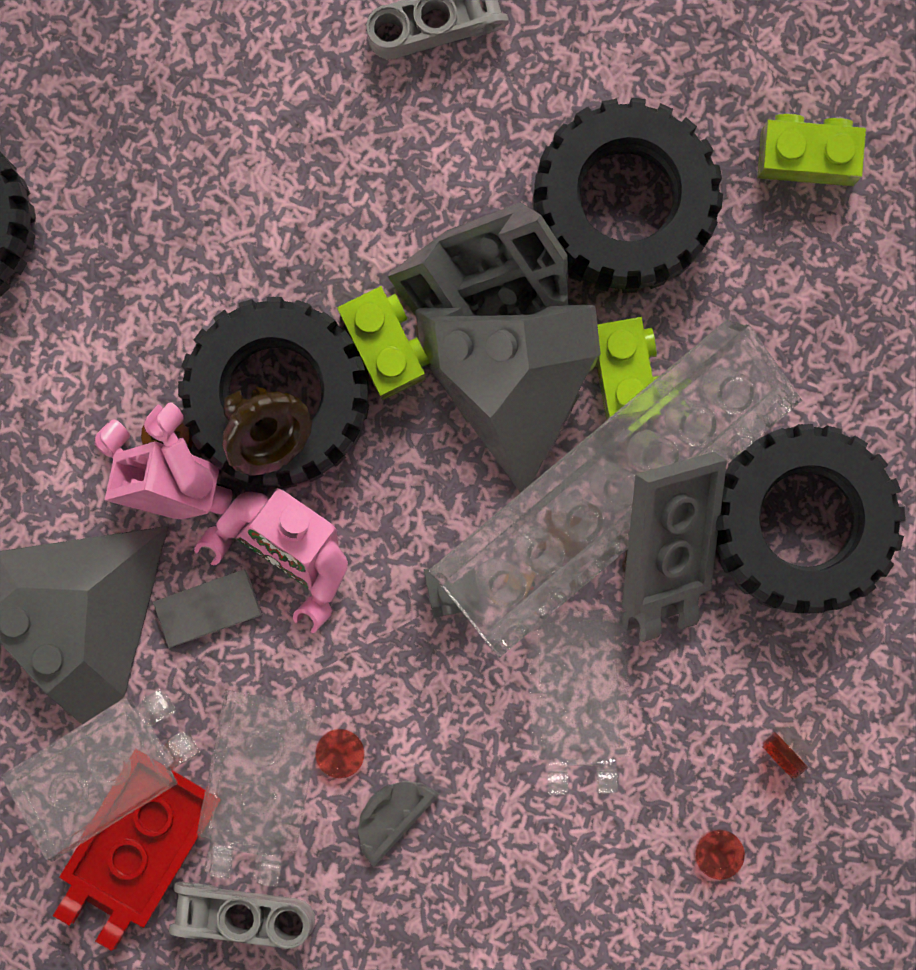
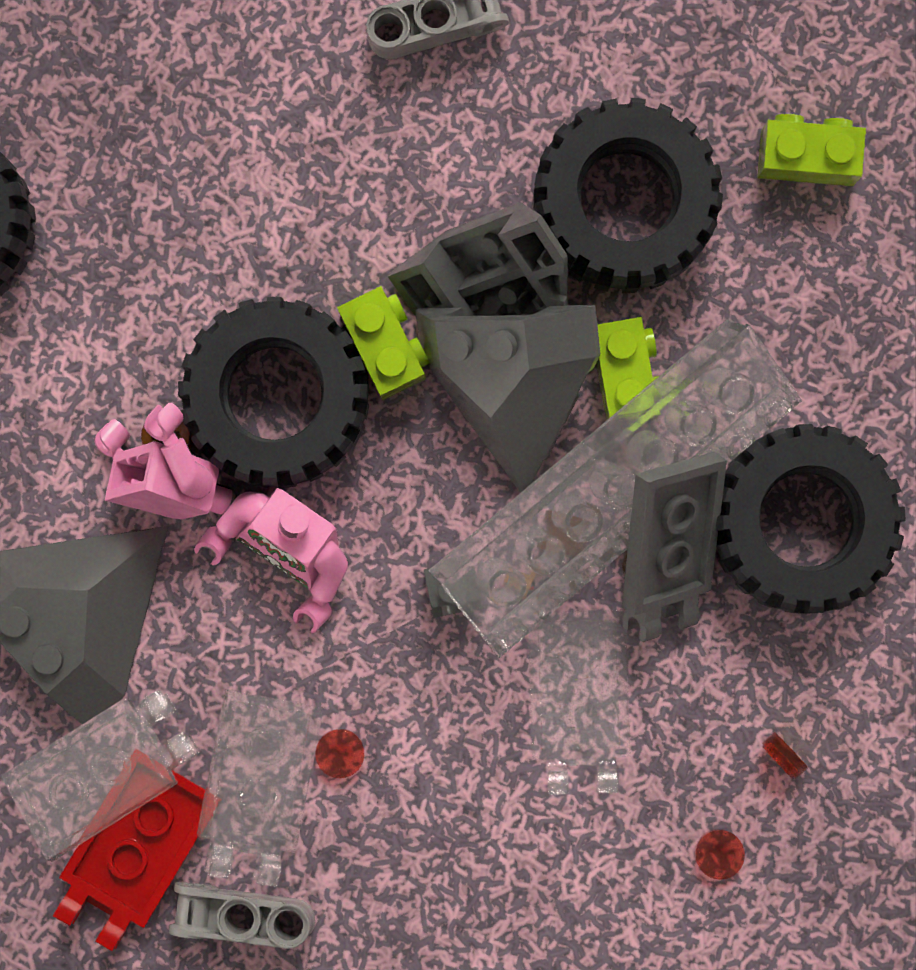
flat silver tile [153,569,262,648] -> none
dark brown hair [222,387,312,476] -> none
flat silver tile [358,781,440,868] -> none

